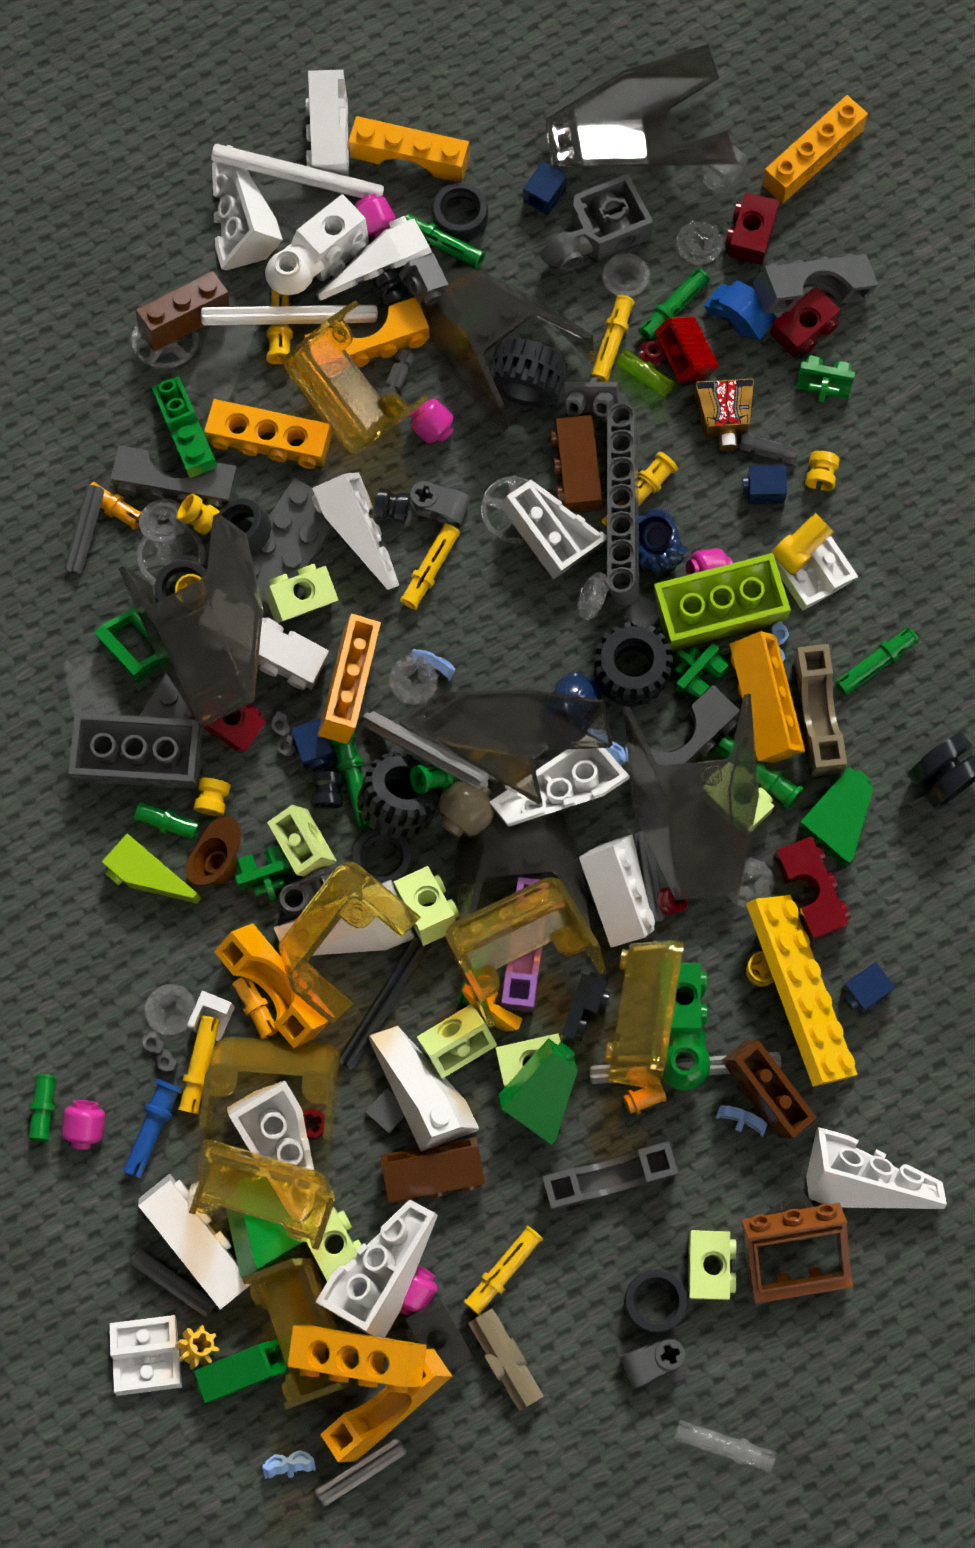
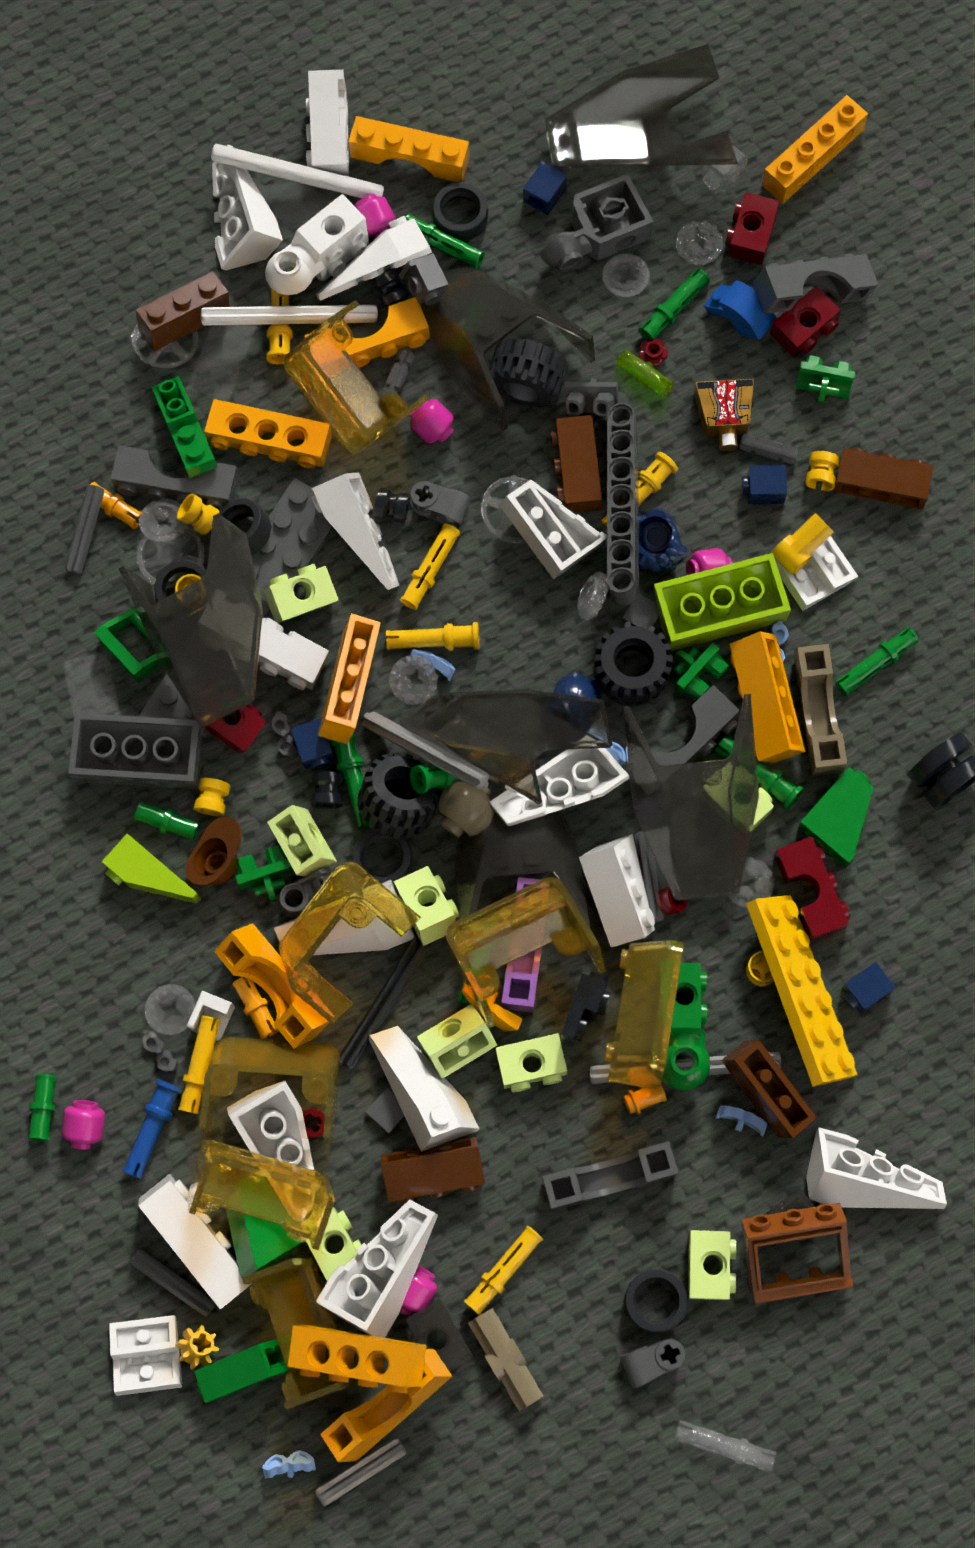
green slope [499,1038,578,1145] -> none
yellow pin [590,295,635,382] -> none
red brick [655,316,719,383] -> none
none -> yellow pin [386,622,480,651]
none -> reddish brown brick [834,447,934,509]

